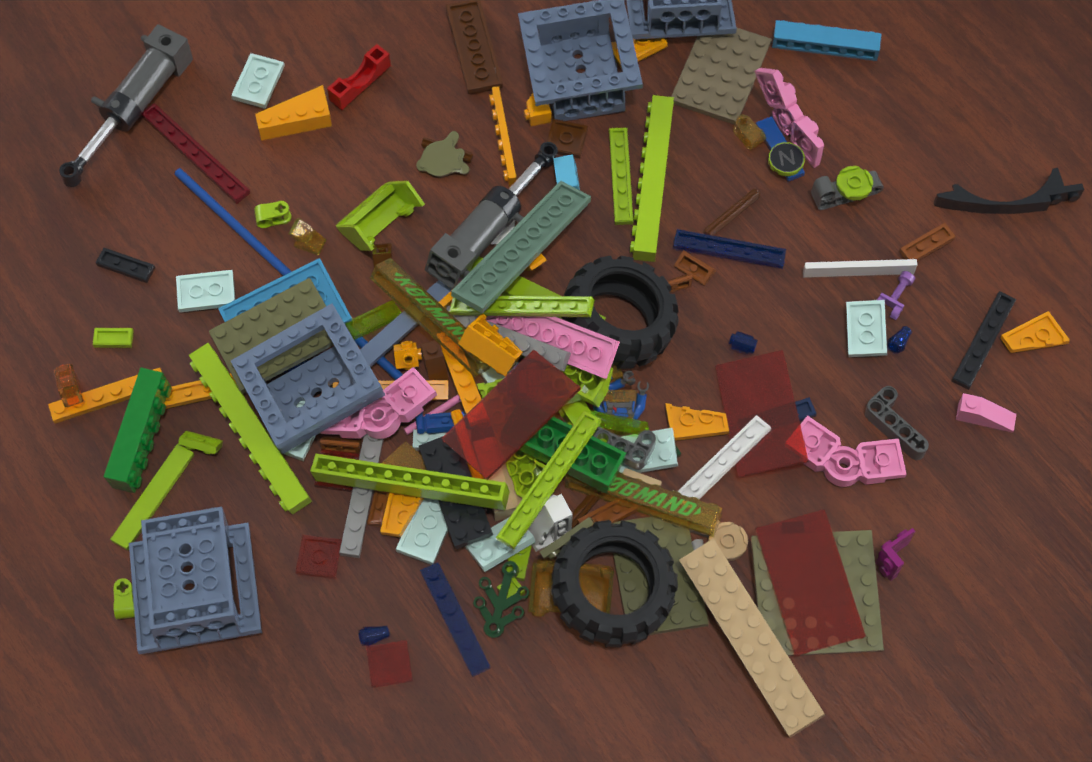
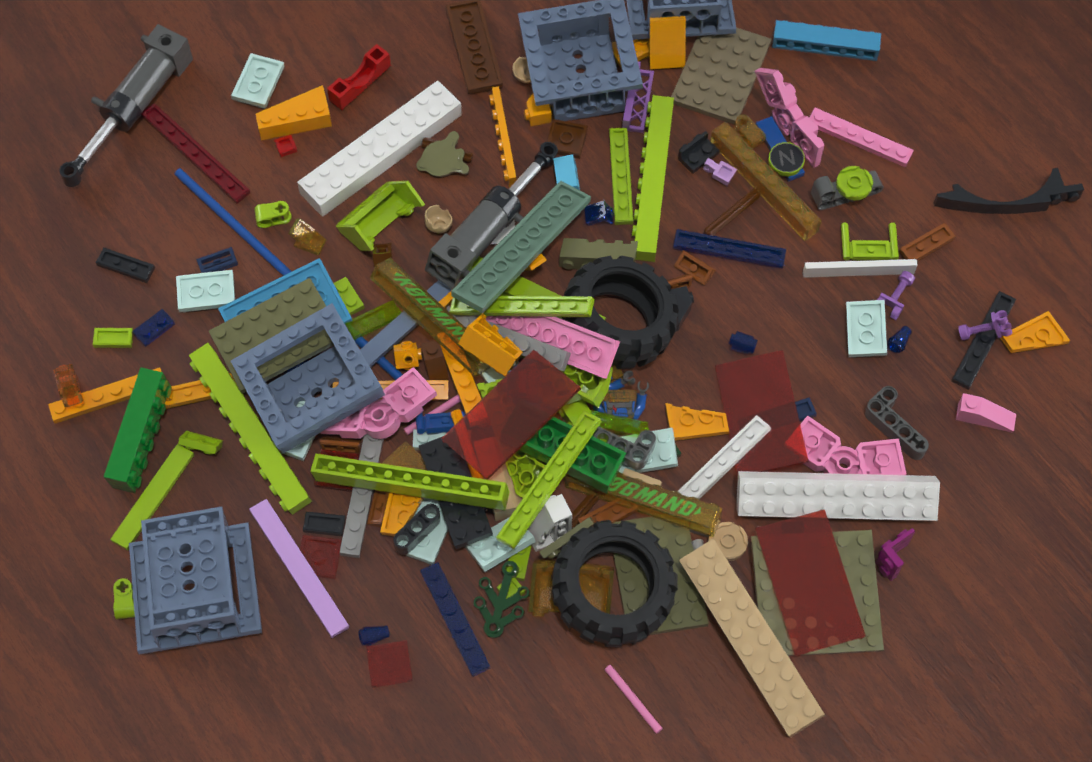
none -> clear blue plate [132,309,175,347]
none -> dark blue tile [196,247,238,273]
none -> lavender tile [249,499,349,638]
none -> red tile [274,134,298,158]
none -> white brick [297,81,462,217]
none -> black tile [303,512,346,537]
none -> lime plate [333,277,365,315]
none -> black beam [393,504,441,555]
none -> tan hair [424,205,453,234]
none -> tan hair [512,57,531,83]
none -> olive wedge [559,238,638,270]
none -> clear blue bracket [584,201,614,226]
none -> bright pink bar [605,665,663,734]
none -> medium lavender fence [622,62,654,133]
none -> light orange tile [649,16,686,69]
none -> black slope [670,286,694,331]
none -> black bracket [678,131,720,174]
none -> lavender plate [703,158,737,186]
none -> clear yellow brick [710,121,822,241]
none -> white brick [736,471,940,521]
none -> bright pink plate [809,108,914,167]
none -> lime plate [841,222,899,260]
none -> medium lavender bar [959,310,1013,340]

